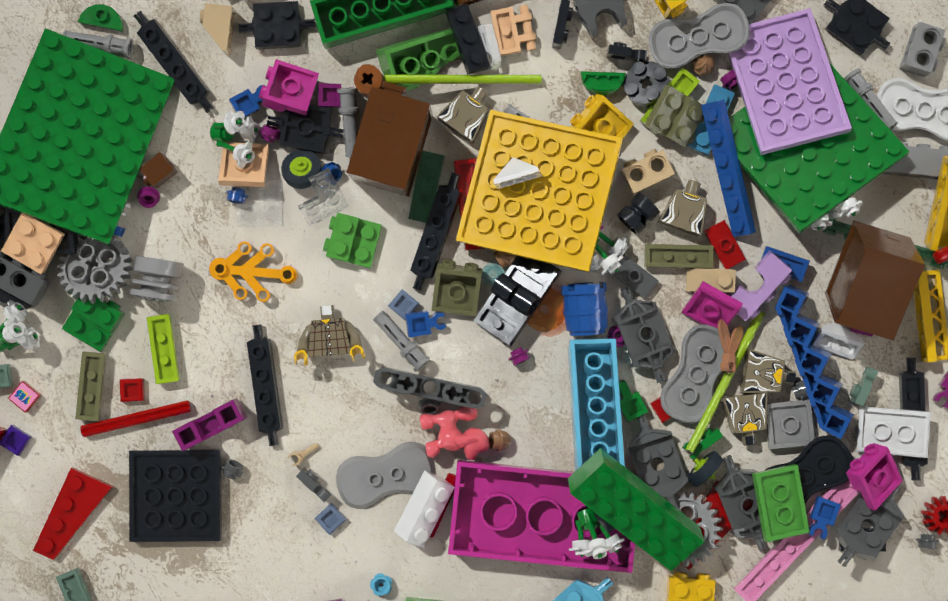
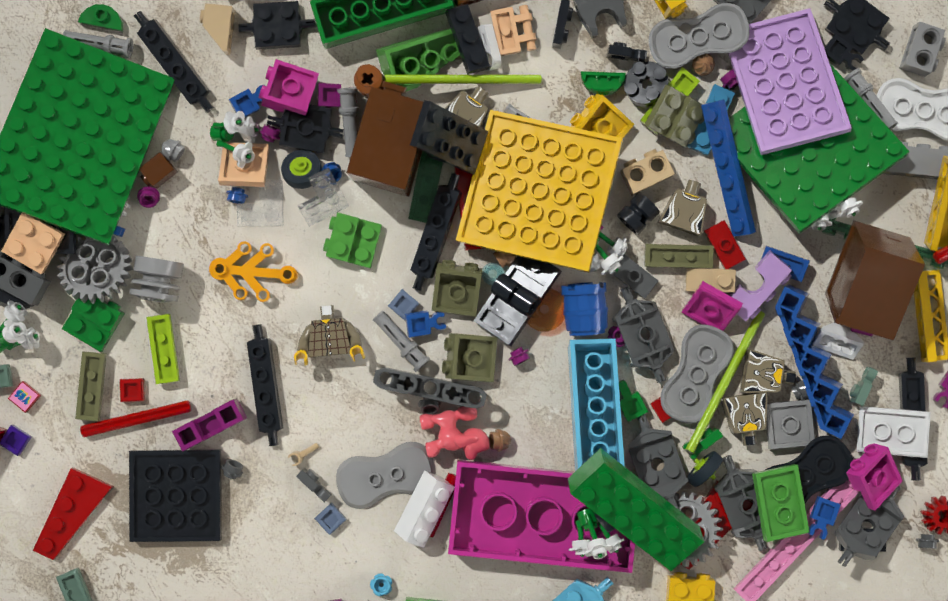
white slope [493,157,542,189] -> none
nougat piece [718,320,743,373] -> none
none -> light grey plate [162,139,185,162]
none -> black plate [410,100,488,175]
none -> olive plate [442,333,498,382]
none -> black plate [824,33,864,72]

